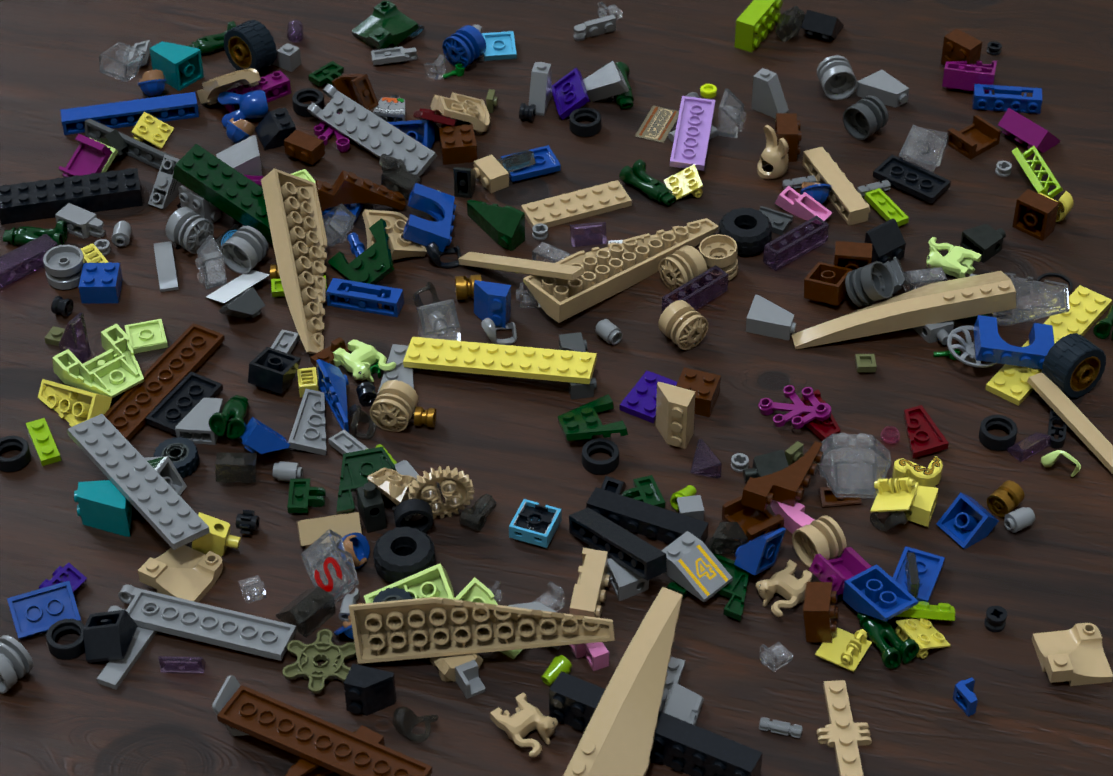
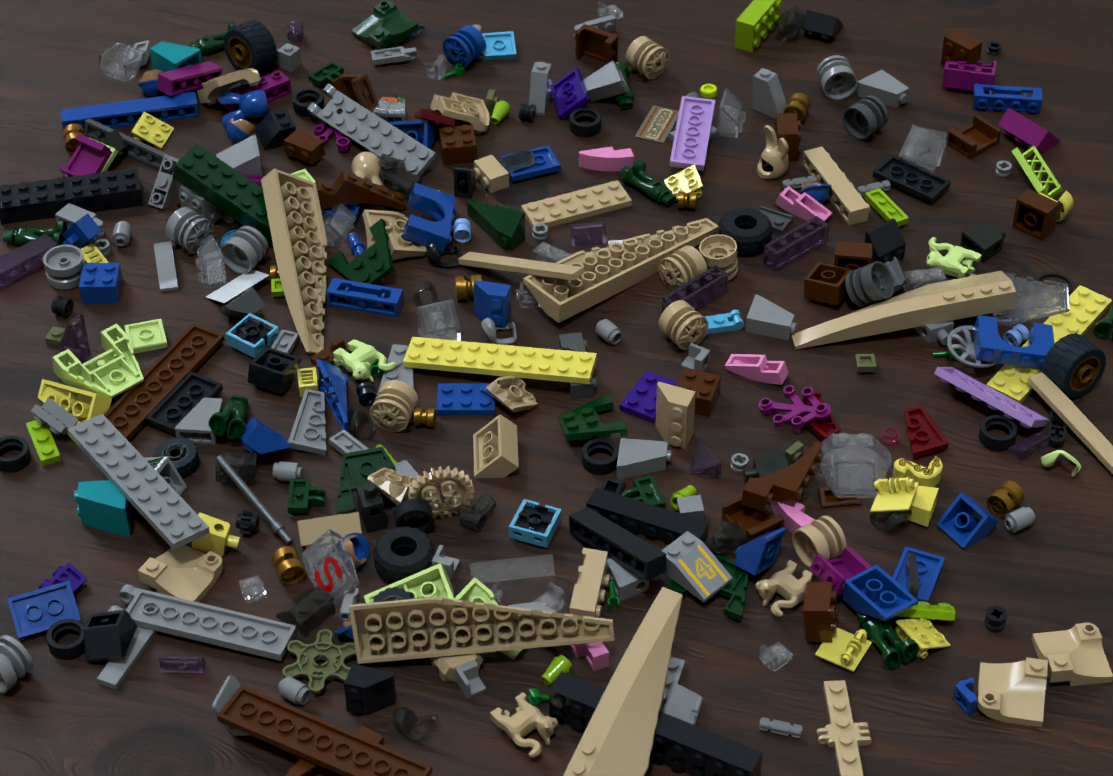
none -> light grey bracket [31,398,79,436]
none -> pearl gold wheel [62,123,85,155]
none -> blue brick [62,213,101,248]
none -> magenta brick [158,61,223,96]
none -> flat silver bar [215,455,293,545]
none -> piece [225,313,279,358]
none -> pearl gold wheel [271,546,305,586]
none -> light grey brick [278,676,311,705]
none -> tan piece [351,152,384,186]
none -> light grey panel [432,545,460,580]
none -> blue plate [437,383,495,416]
none -> light blue wheel [453,218,471,243]
none -> clear brick [468,554,555,583]
none -> tan slope [473,414,519,478]
none -> tan slope [485,375,538,412]
none -> lime cone [490,100,510,125]
none -> green hand [528,688,549,706]
none -> reddish brown panel [575,24,618,65]
none -> bright pink slope [579,147,634,171]
none -> green hand [607,582,620,612]
none -> light grey slope [616,438,671,480]
none -> tan wheel [625,36,669,79]
none -> pearl gold wheel [678,191,696,209]
none -> light grey panel [681,343,710,372]
none -> medium azure plate [705,309,745,335]
none -> bright pink slope [725,354,788,385]
none -> pearl gold wheel [783,93,811,123]
none -> lavender plate [934,367,1049,429]
none -> tan slope [977,657,1048,727]
none -> light blue wheel [1003,324,1029,347]

